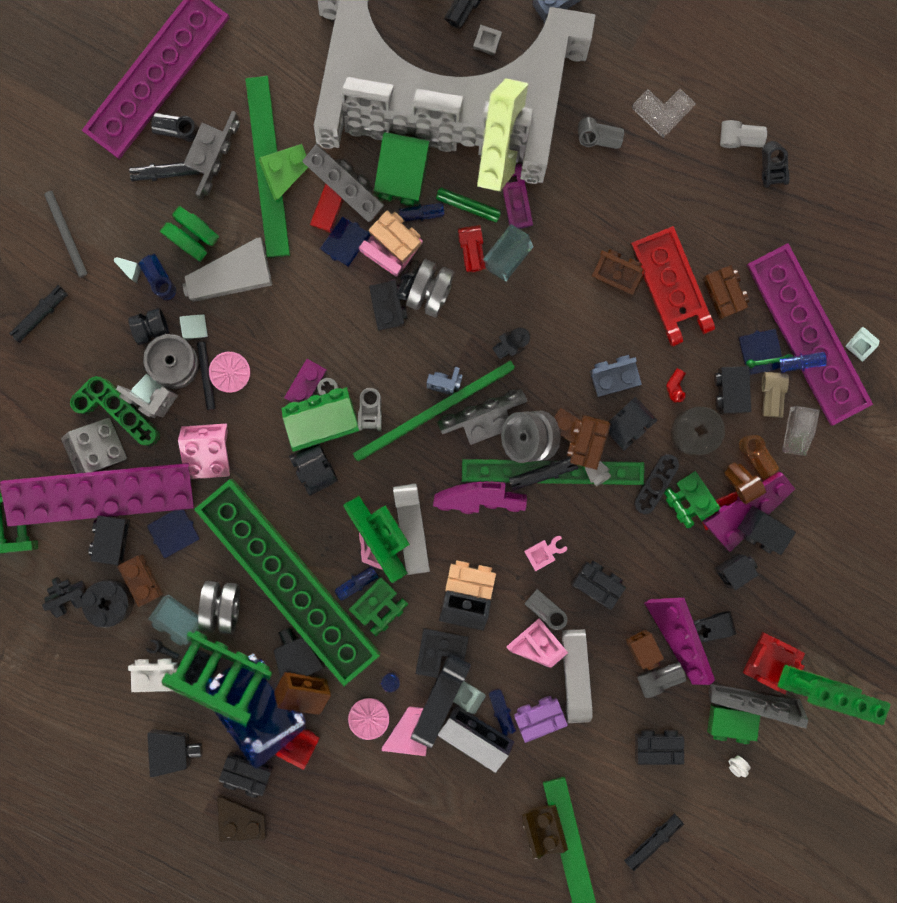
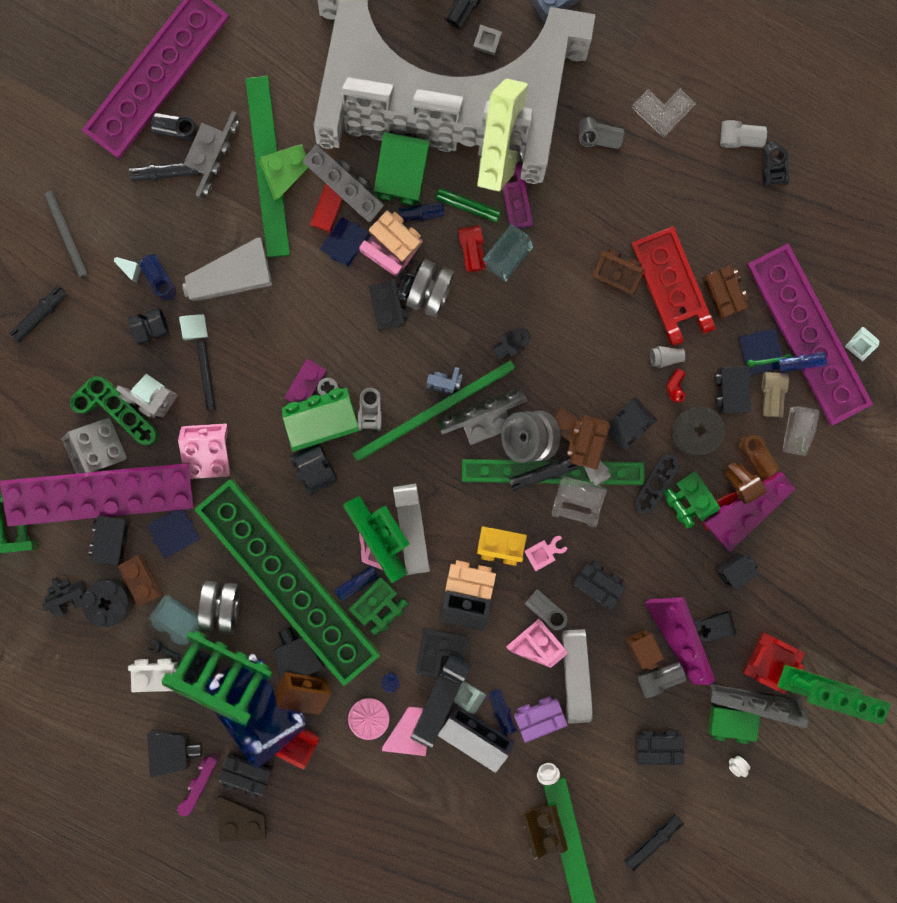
flat silver wheel [143,334,199,389] -> none
green wheel [159,206,219,262] -> none
bright pink wheel [209,352,250,393] -> none
magenta slope [433,482,527,514] -> none
sand blue bracket [590,355,642,397] -> none
black brick [738,505,796,555] -> none
none -> magenta plate [177,753,220,817]
none -> yellow bracket [477,526,527,566]
none -> white plate [537,763,560,785]
none -> clear plate [551,476,607,528]
none -> light grey cone [650,346,685,369]

